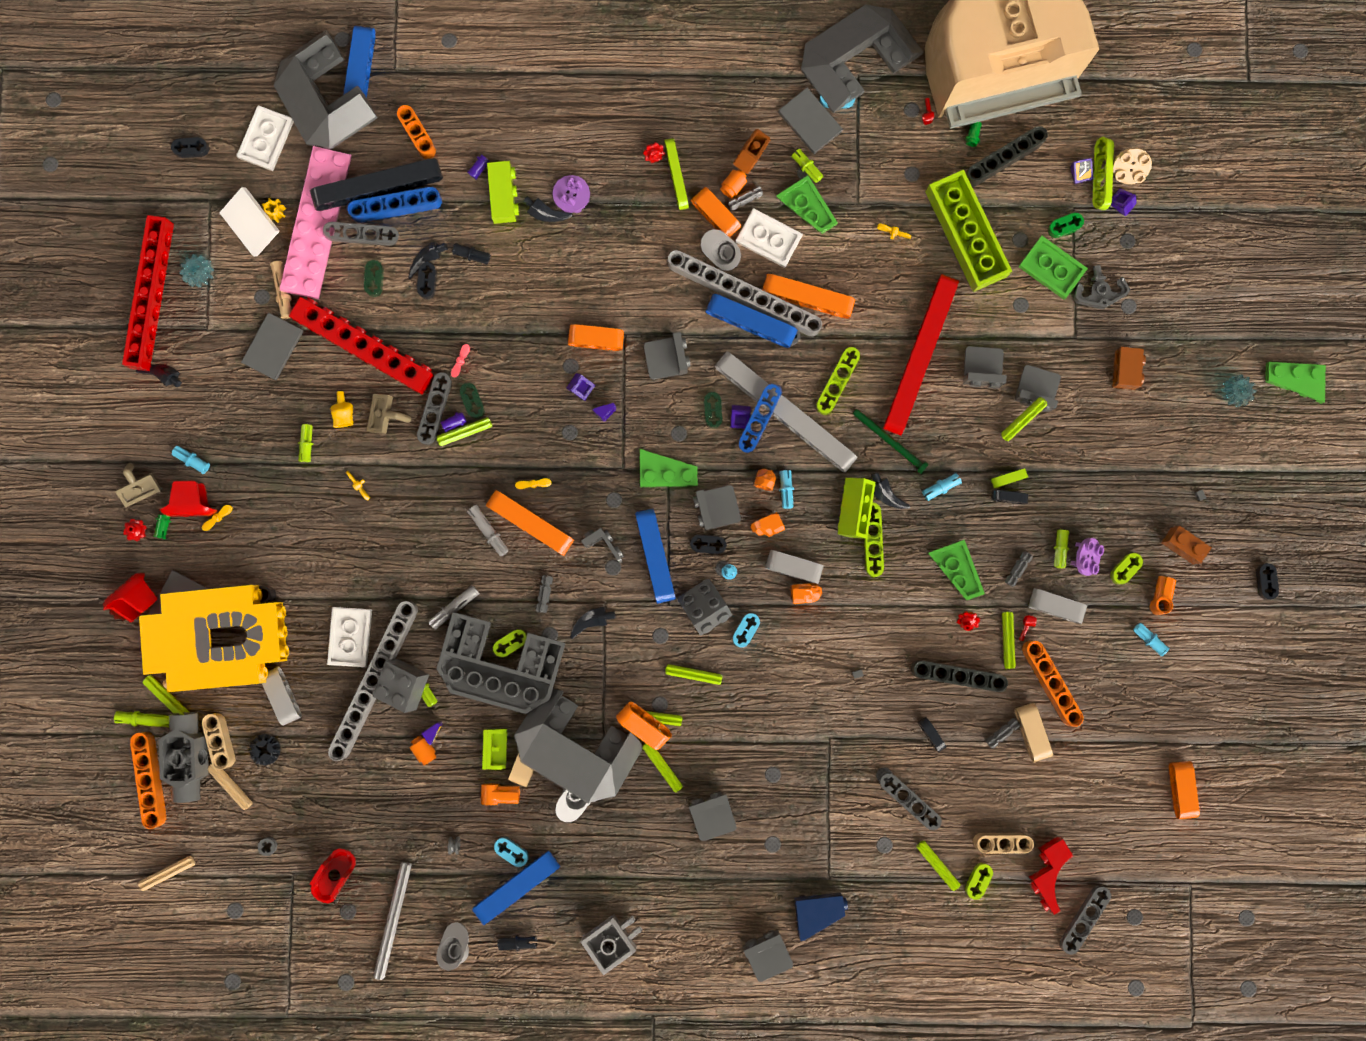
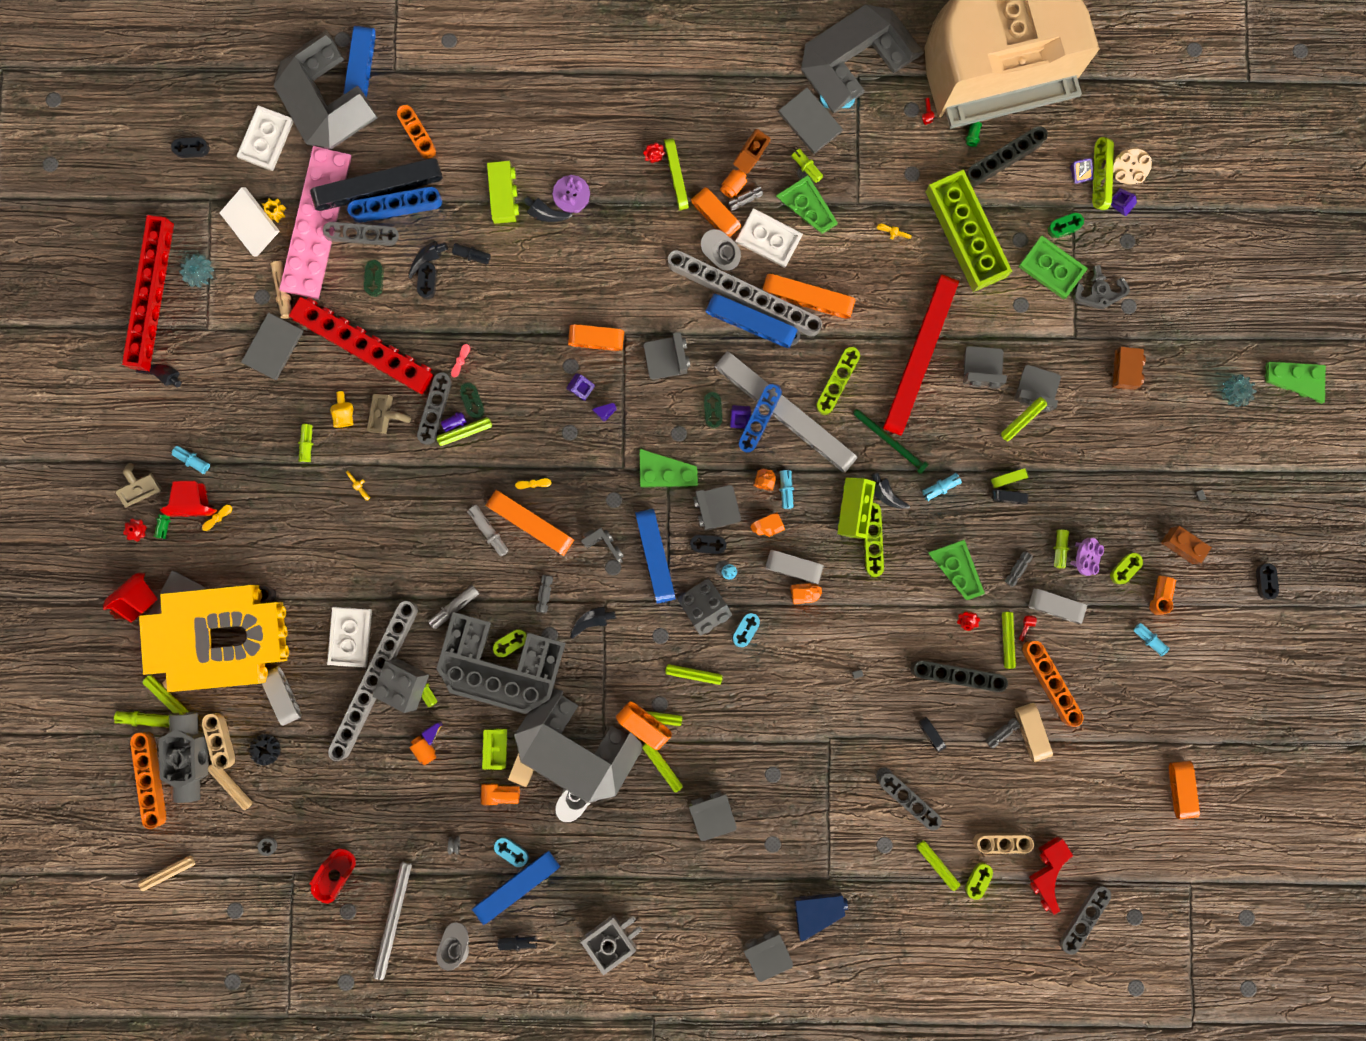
dark purple pin [467,155,490,180] -> none

